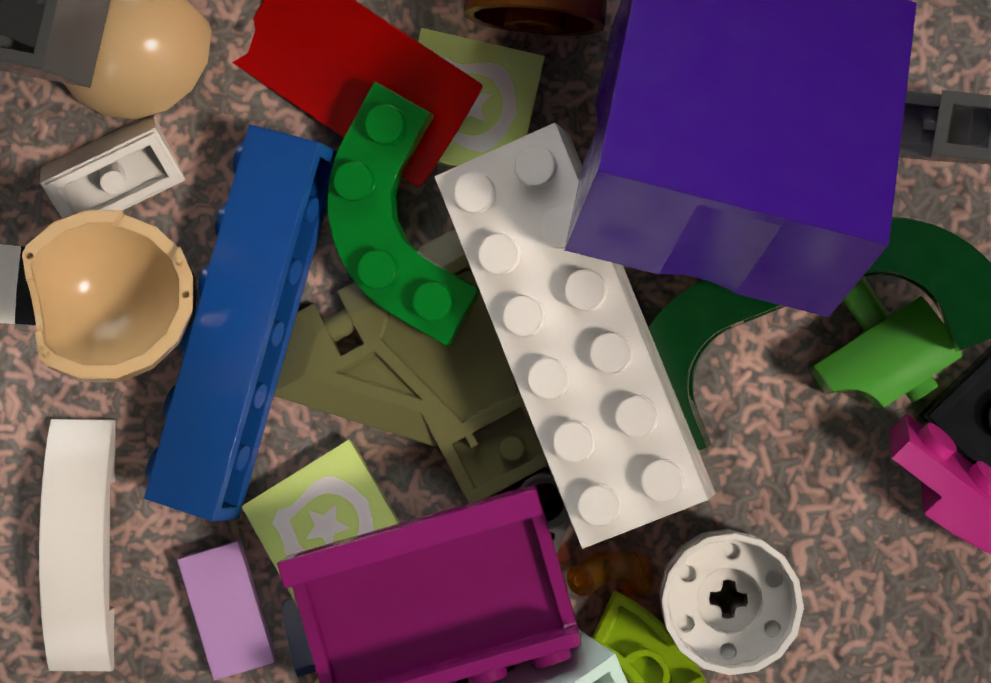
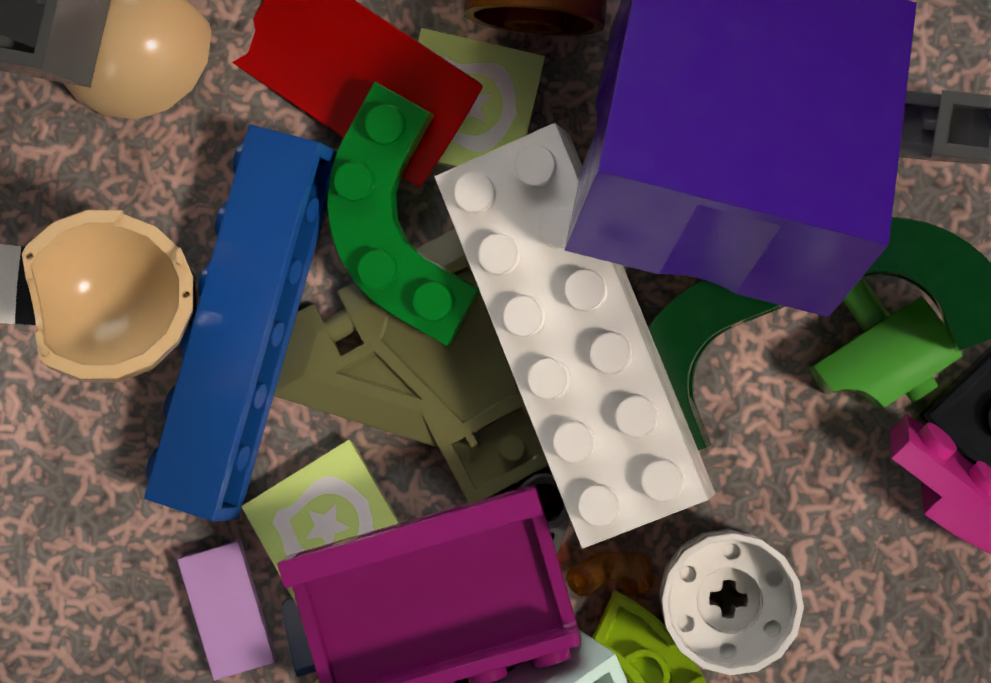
white slope [39,419,116,671] -> none
white slope [40,114,185,219] -> none

